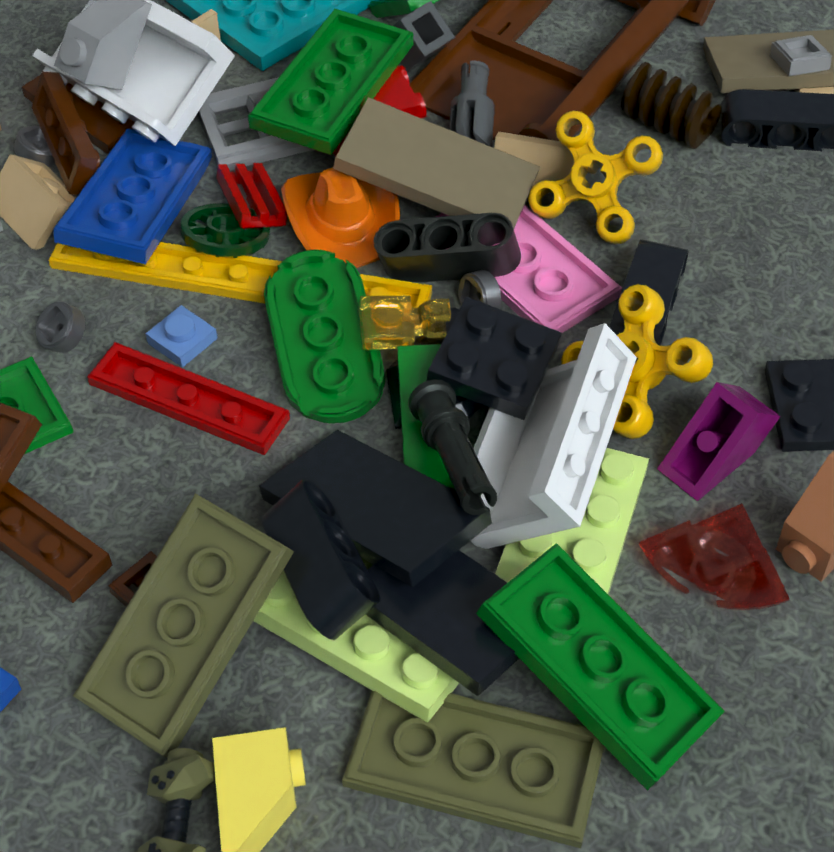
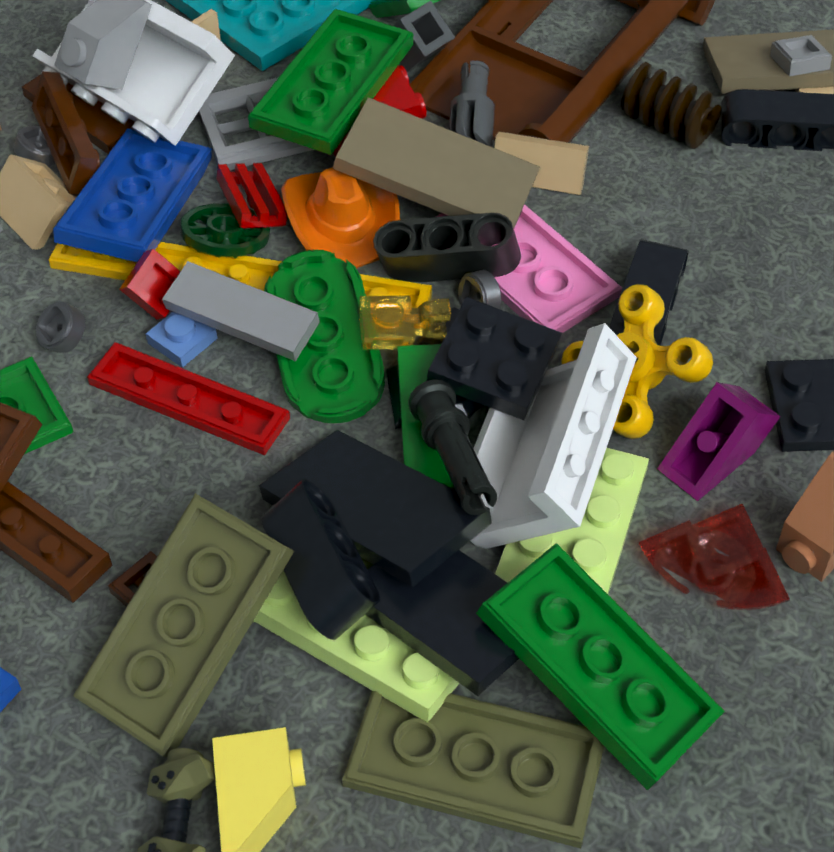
yellow gear [528,111,663,245] -> none
none -> red tile [119,249,181,320]
none -> light grey tile [162,261,320,361]

